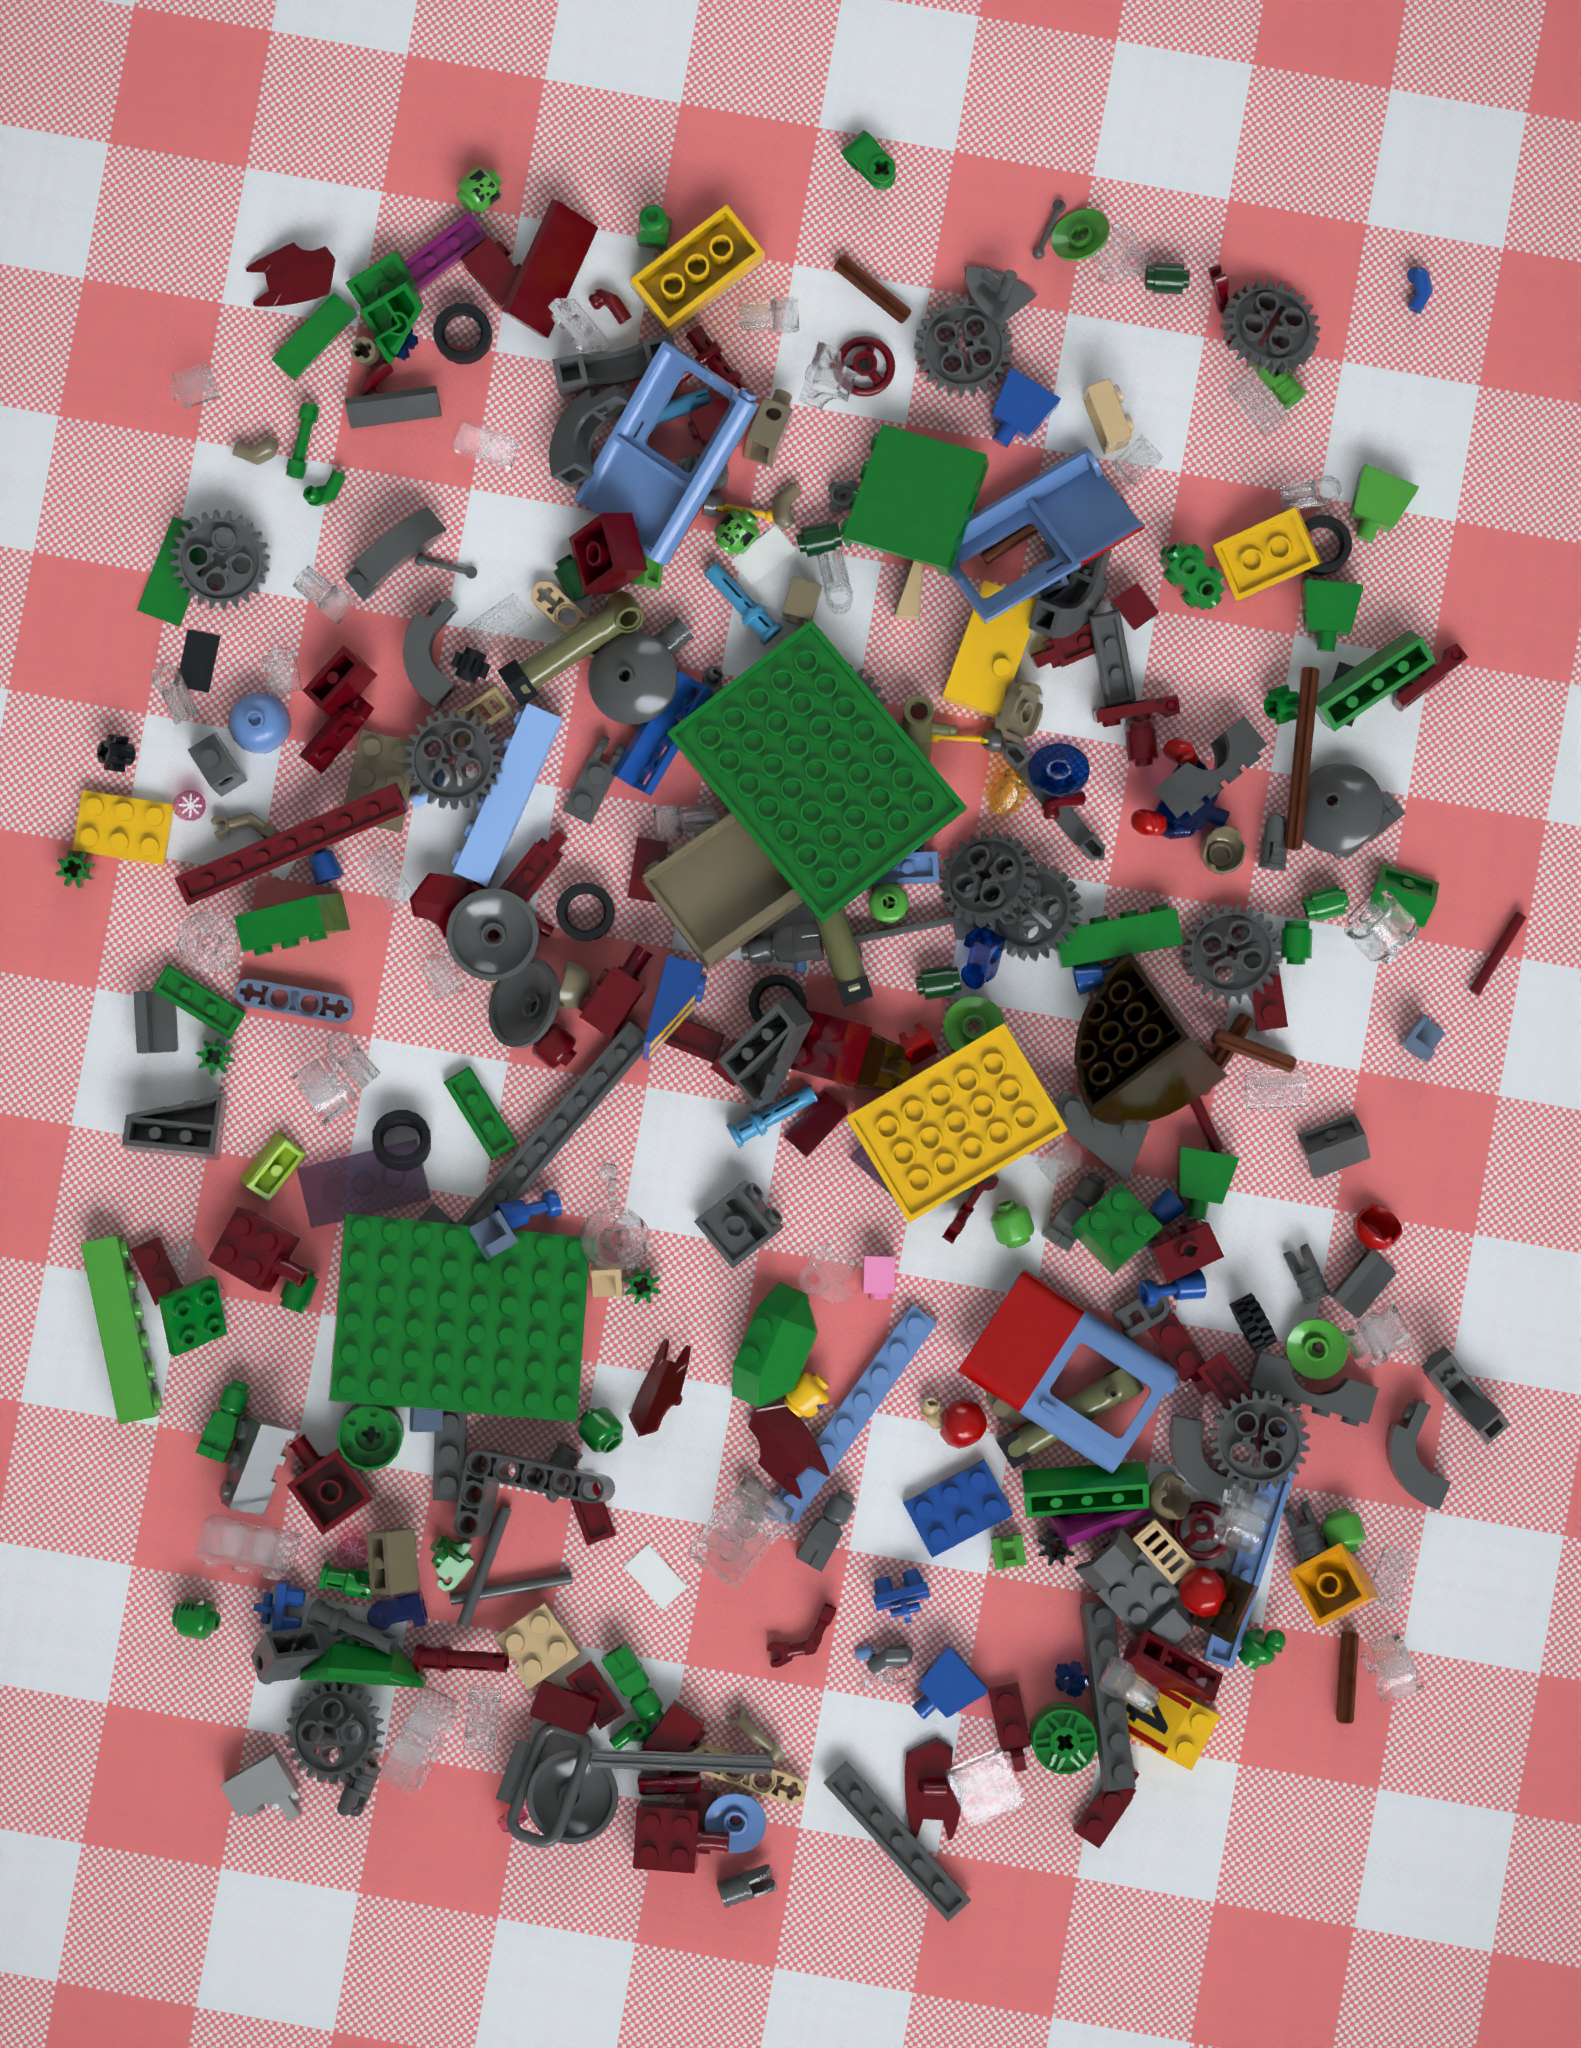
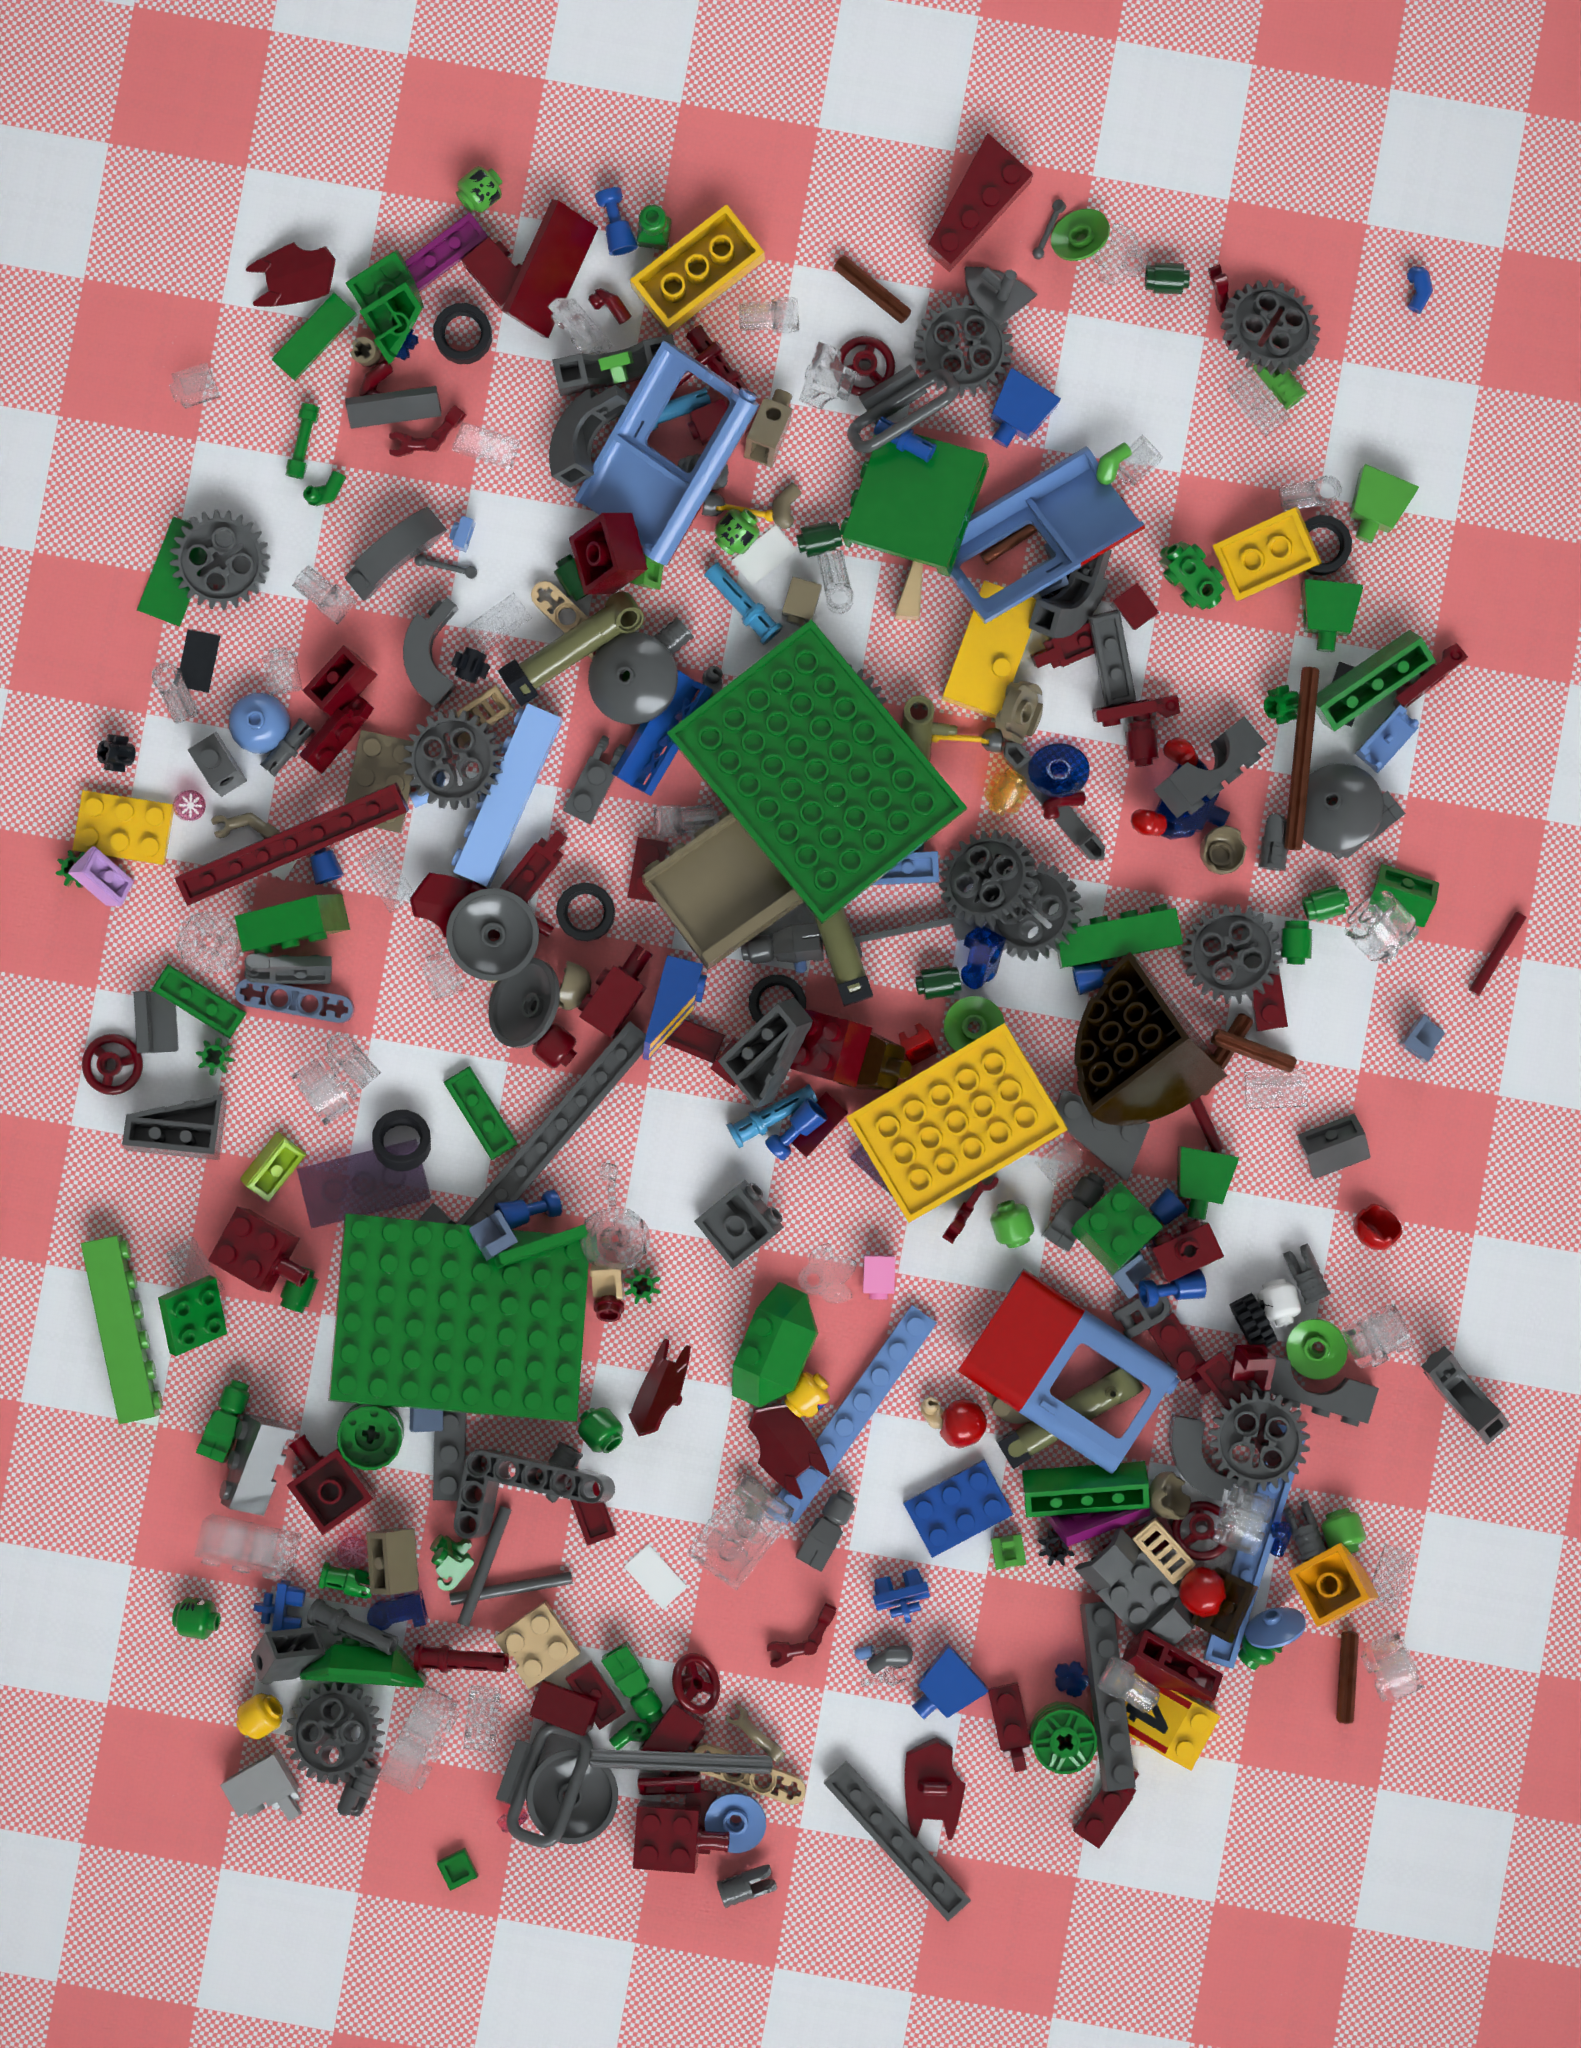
dark red plate [130,1237,183,1306] -> none
dark tan arm [232,437,279,465] -> none
dark grey plate [828,480,859,512] -> none
green piece [841,130,896,190] -> none
bright green head [869,883,909,924] -> none
clear plate [945,1747,1027,1828] -> none
tan piece [1082,378,1135,455] -> none
dark grey panel [1330,1249,1396,1318] -> none
dark grey arch [1386,1399,1451,1510] -> none
none -> lavender slope [68,846,134,906]
none -> dark red piece [82,1034,143,1095]
none -> yellow head [236,1693,283,1740]
none -> dark grey hinge [244,953,332,984]
none -> dark grey pin [260,718,315,777]
none -> dark red piece [389,405,467,457]
none -> green tile [437,1848,479,1891]
none -> medium blue plate [449,516,476,553]
none -> green tile [493,1224,588,1268]
none -> dark red plate [594,1295,625,1322]
none -> blue piece [595,187,638,256]
none -> bright green tile [598,351,634,384]
none -> dark red piece [672,1653,720,1714]
none -> blue piece [765,1098,828,1161]
none -> dark grey bar [847,364,960,453]
none -> blue pin [873,416,937,462]
none -> dark red wedge [927,133,1033,272]
none -> bright green arm [1096,442,1132,485]
none -> sand blue panel [1105,1251,1152,1299]
none -> dark red panel [1229,1344,1276,1391]
none -> medium blue dish [1245,1607,1306,1649]
none -> white head [1257,1279,1301,1327]
none -> clear blue arm [1270,1521,1292,1557]
none -> medium blue hinge [1355,704,1419,773]

